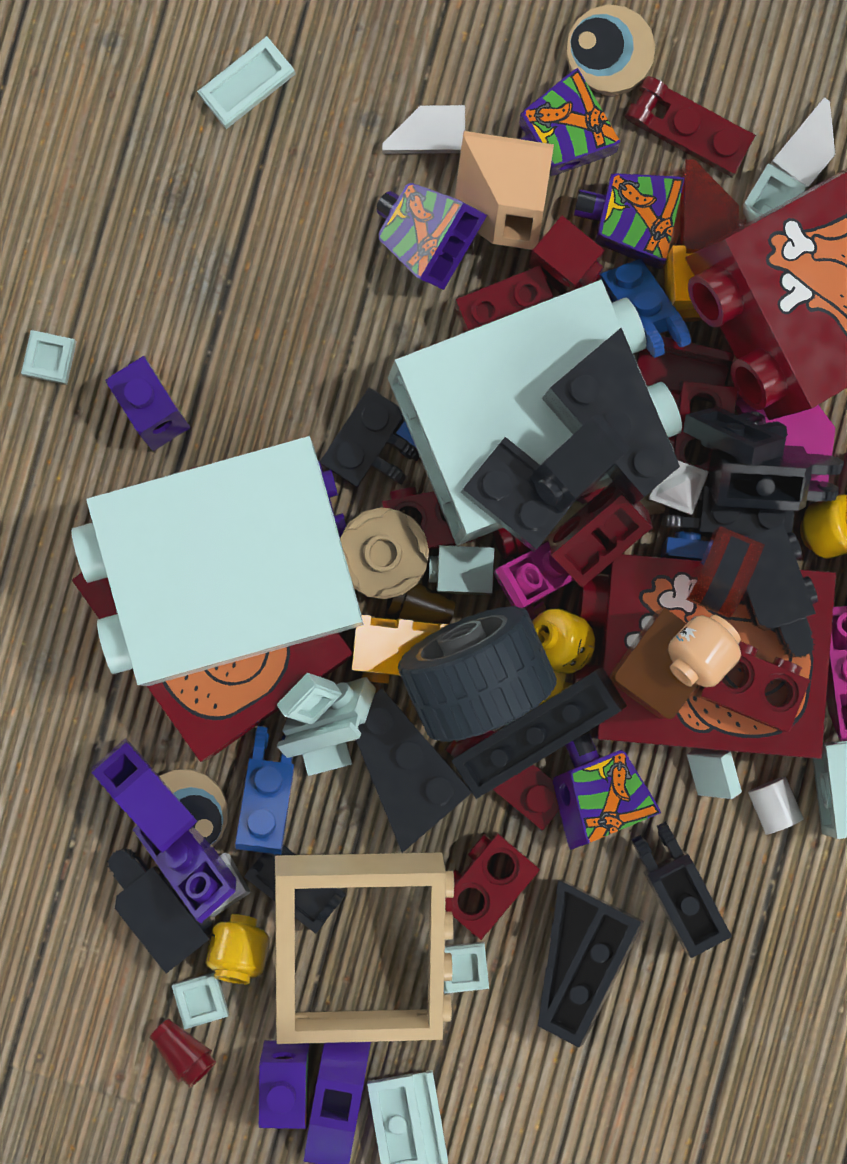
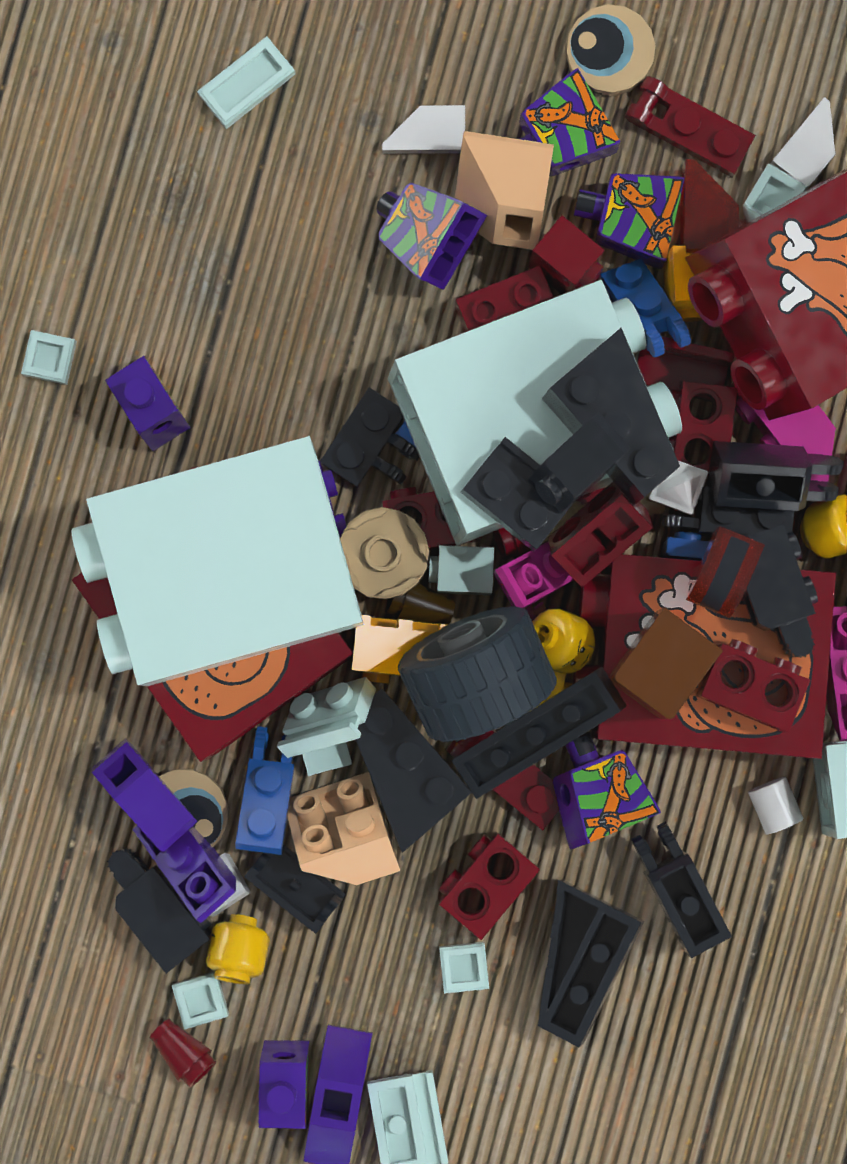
tan window [275,852,454,1044] -> none
light aqua tile [277,672,342,725] -> none
light nougat head [668,615,741,687] -> none
black hinge [683,406,788,466] -> none
light aqua tile [687,748,742,799] -> none
none -> light nougat slope [287,772,400,885]

